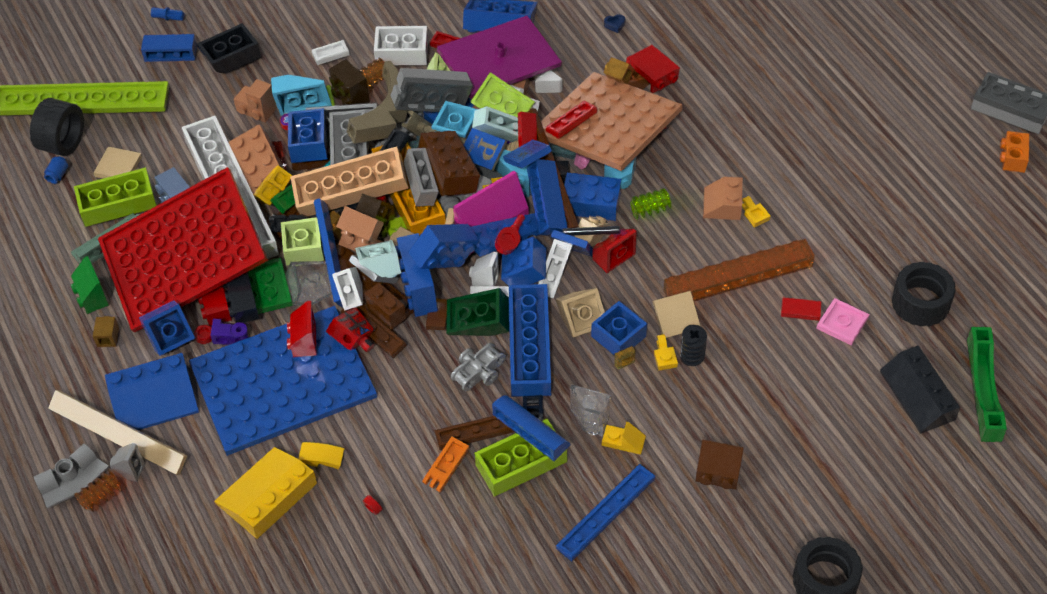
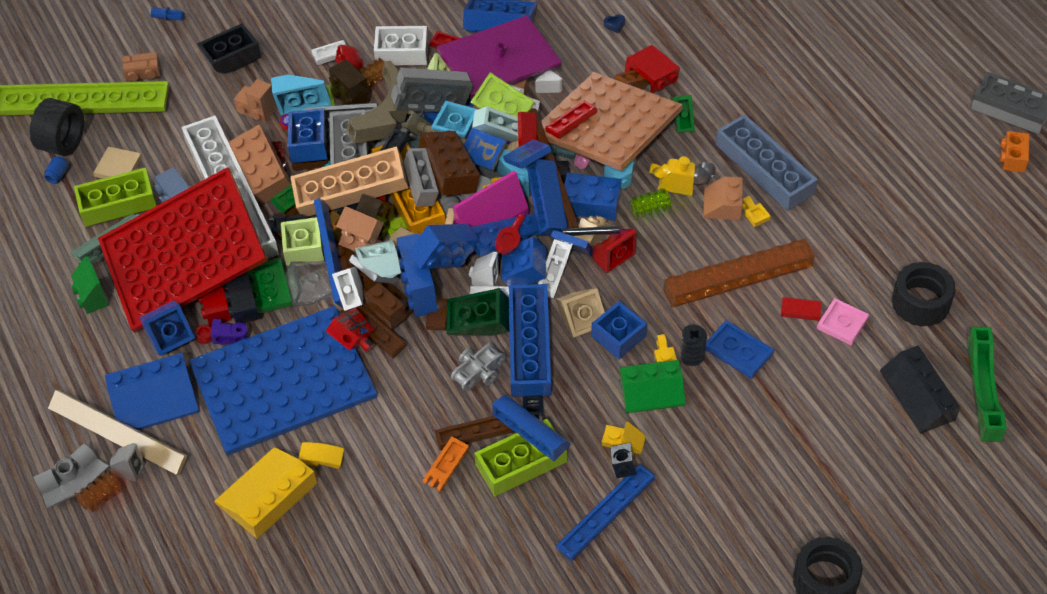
pearl gold brick [93,316,119,347] -> none
blue brick [141,34,197,62] -> none
yellow slope [253,165,292,206] -> none
red slope [287,301,317,357] -> none
red tile [362,495,383,515] -> none
clear slope [570,384,610,436] -> none
pearl gold brick [604,57,634,84] -> none
clear yellow tile [614,346,635,369] -> none
tan tile [652,291,700,338] -> none
reddish brown slope [696,439,744,490] -> none
none -> nougat brick [122,52,161,81]
none -> red cylinder [335,44,363,71]
none -> black brick [611,443,637,478]
none -> green slope [619,360,686,414]
none -> yellow torso [649,156,716,196]
none -> green slope [670,95,695,133]
none -> blue tile [706,320,775,379]
none -> sand blue brick [716,114,818,211]

